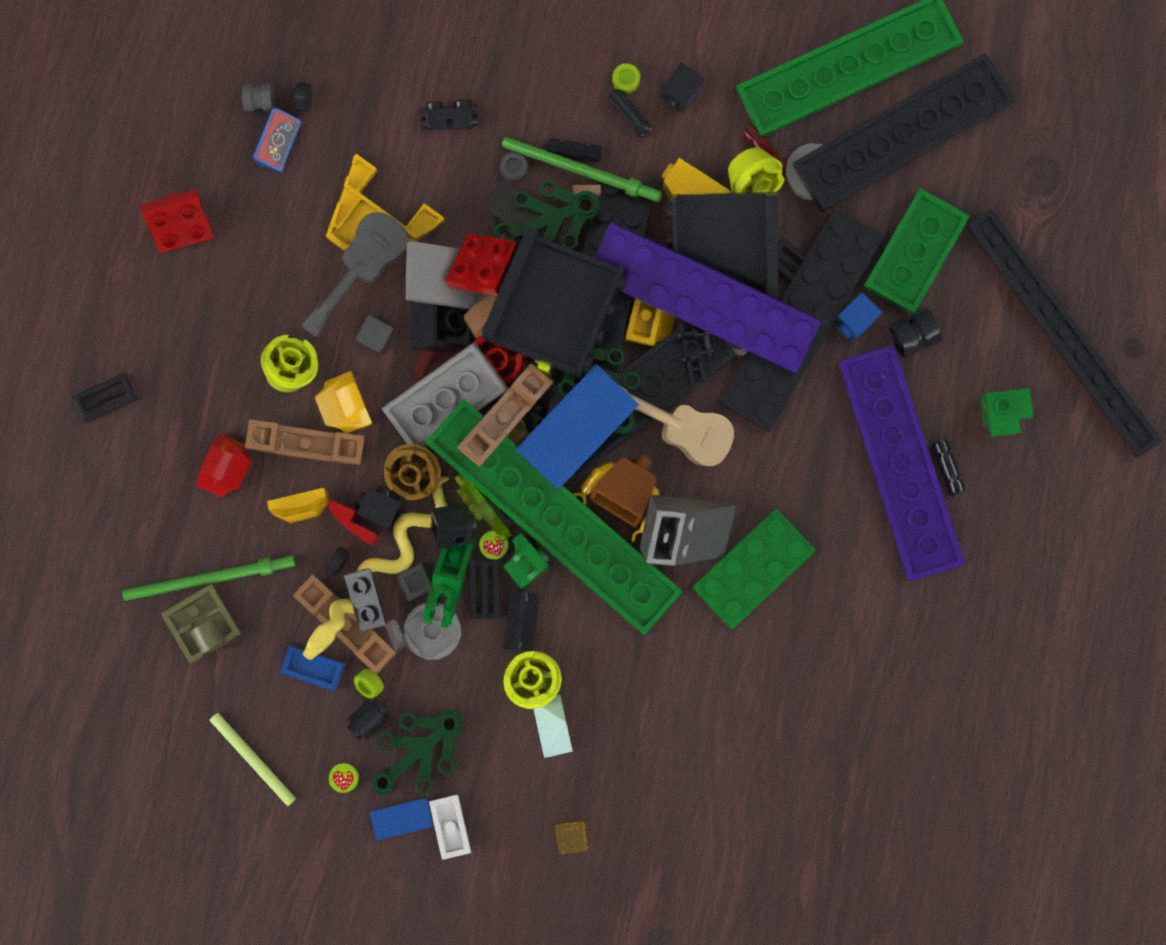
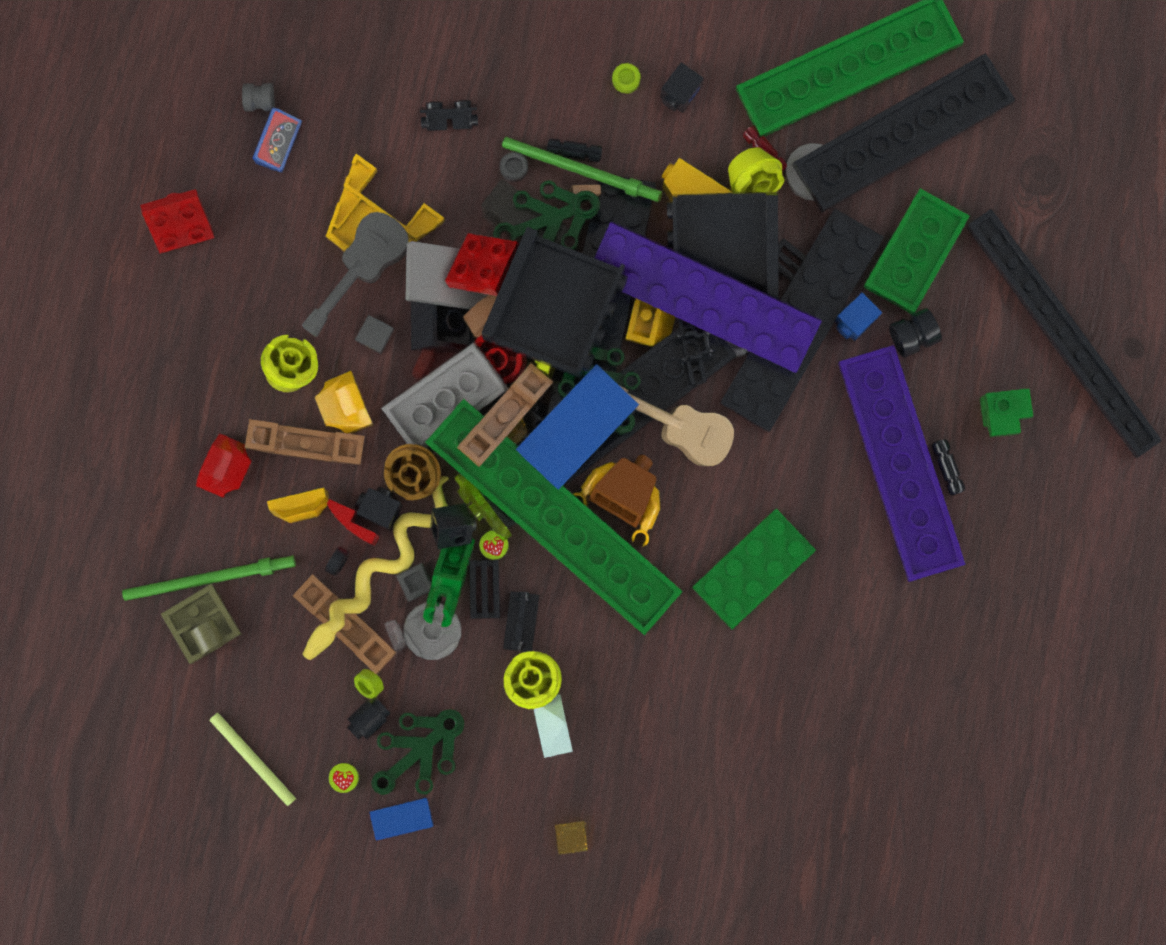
black tile [72,373,138,423] -> none
blue tile [280,645,345,691] -> none
black tile [293,82,313,112] -> none
hinge [344,568,387,632] -> none
white plate [429,795,471,860] -> none
green brick [503,533,550,591] -> none
black axle [607,89,652,138] -> none
dark grey slope [640,495,736,566] -> none

